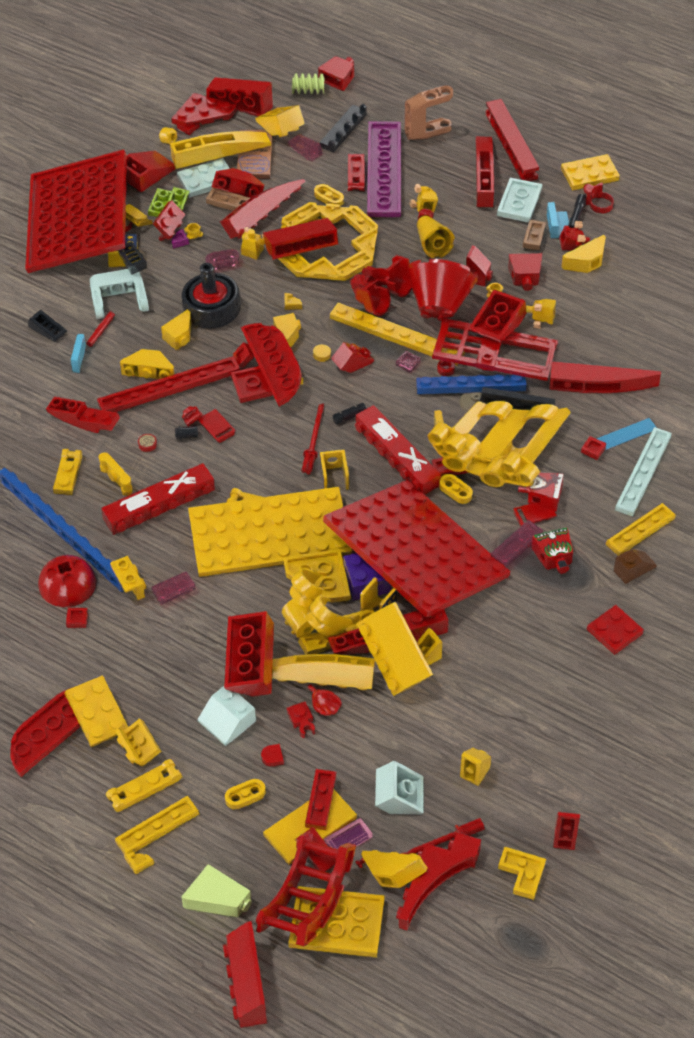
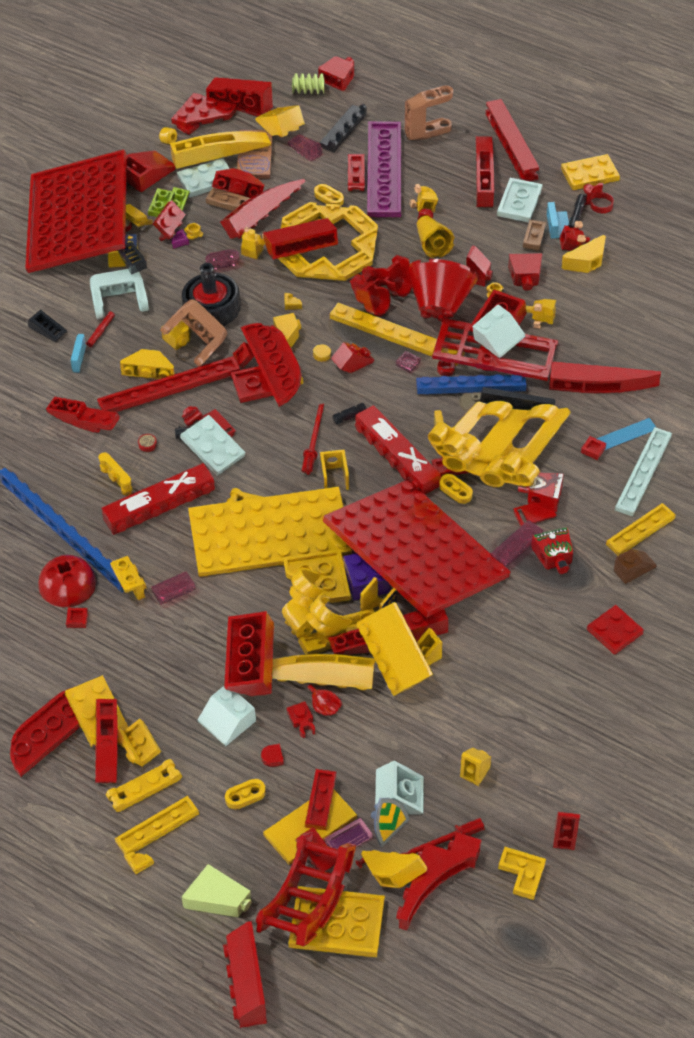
yellow plate [53,449,82,495] -> none
none -> red slope [95,699,118,783]
none -> nougat connector [160,300,227,367]
none -> light aqua plate [180,415,246,476]
none -> shield [371,798,410,847]
none -> light aqua slope [472,305,525,358]

